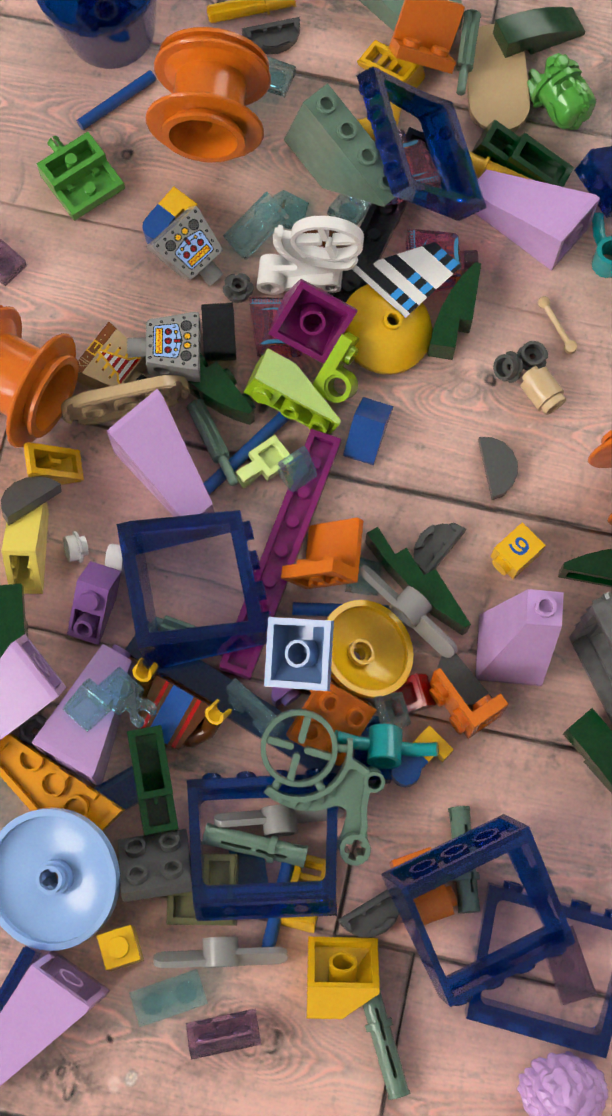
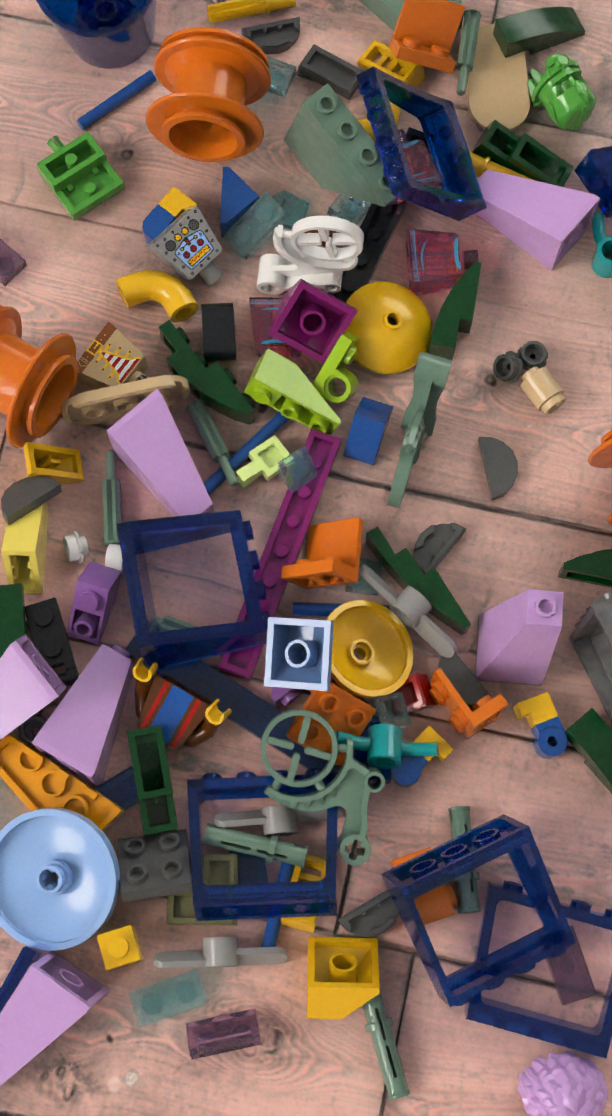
clear light blue slope [63,678,113,732] -> none
clear light blue plate [94,666,157,728] -> none
light grey torso [127,312,201,382] -> none
dark grey plate [223,273,254,303] -> none
clear light blue plate [226,678,285,737] -> none
sticker [352,242,462,318] -> none
yellow brick [490,522,546,579] -> none
tan hinge [538,296,577,354] -> none
none -> black plate [25,597,79,687]
none -> sand green axle [102,450,123,547]
none -> yellow cylinder [115,269,199,323]
none -> blue slope [220,167,260,238]
none -> dark grey tile [298,44,365,100]
none -> sand green piece [387,352,453,508]
none -> leg [513,692,568,759]

